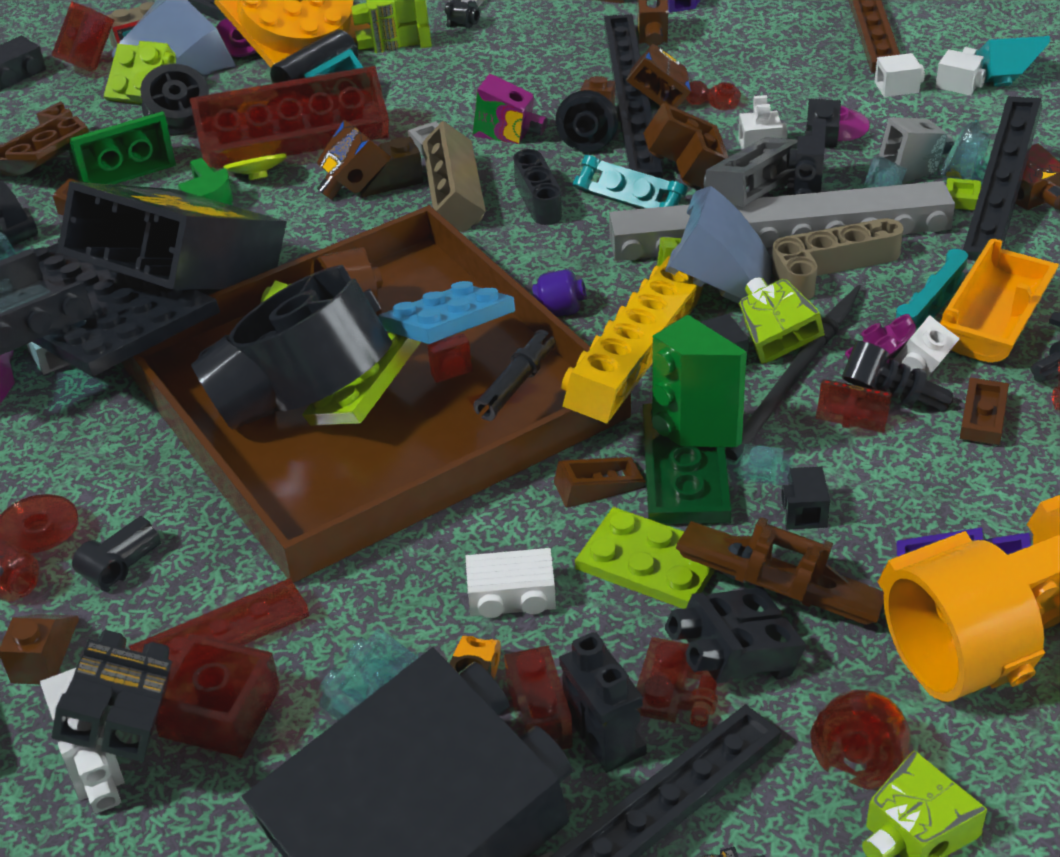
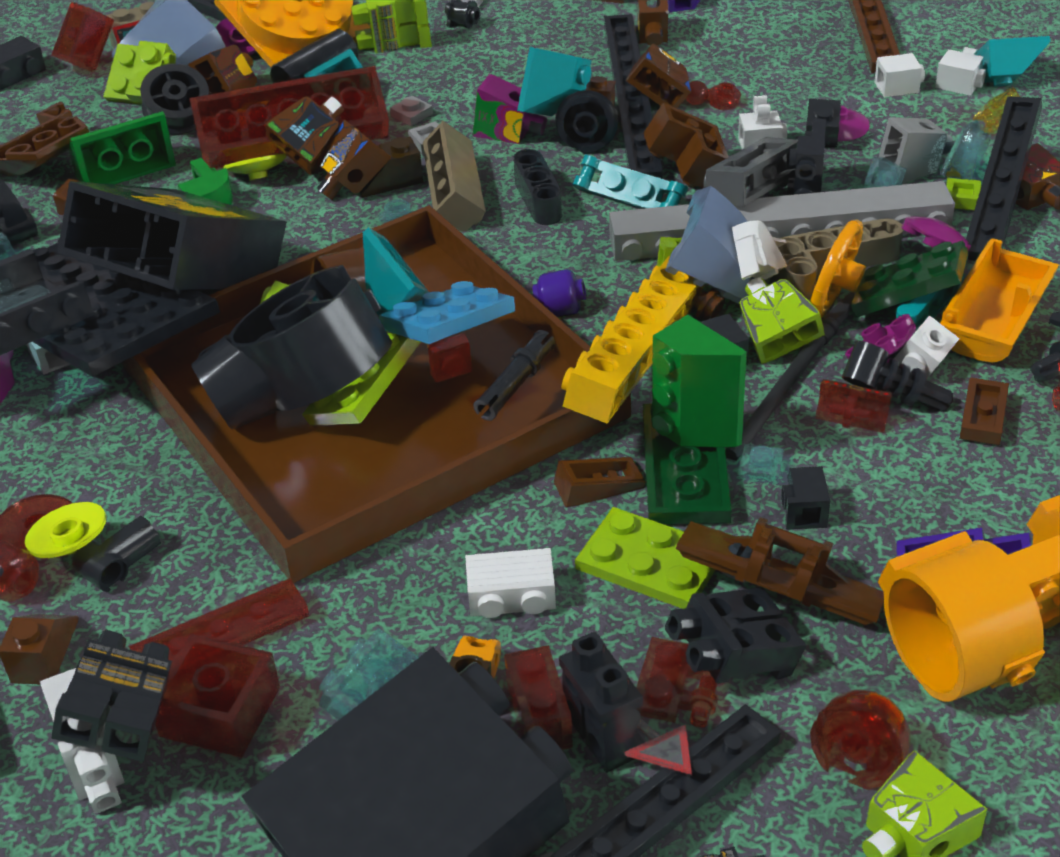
none -> neon yellow dish [25,502,107,558]
none -> reddish brown torso [188,44,257,114]
none -> torso [265,96,344,176]
none -> teal slope [363,227,429,315]
none -> clear light blue plate [378,200,414,223]
none -> light grey plate [390,96,433,126]
none -> teal slope [517,47,592,116]
none -> clear piece [625,718,692,775]
none -> reddish brown plate [693,288,725,321]
none -> white piece [732,220,787,280]
none -> light orange piece [810,219,866,318]
none -> dark green plate [851,240,968,317]
none -> magenta dish [901,216,971,251]
none -> clear yellow plate [973,87,1020,135]

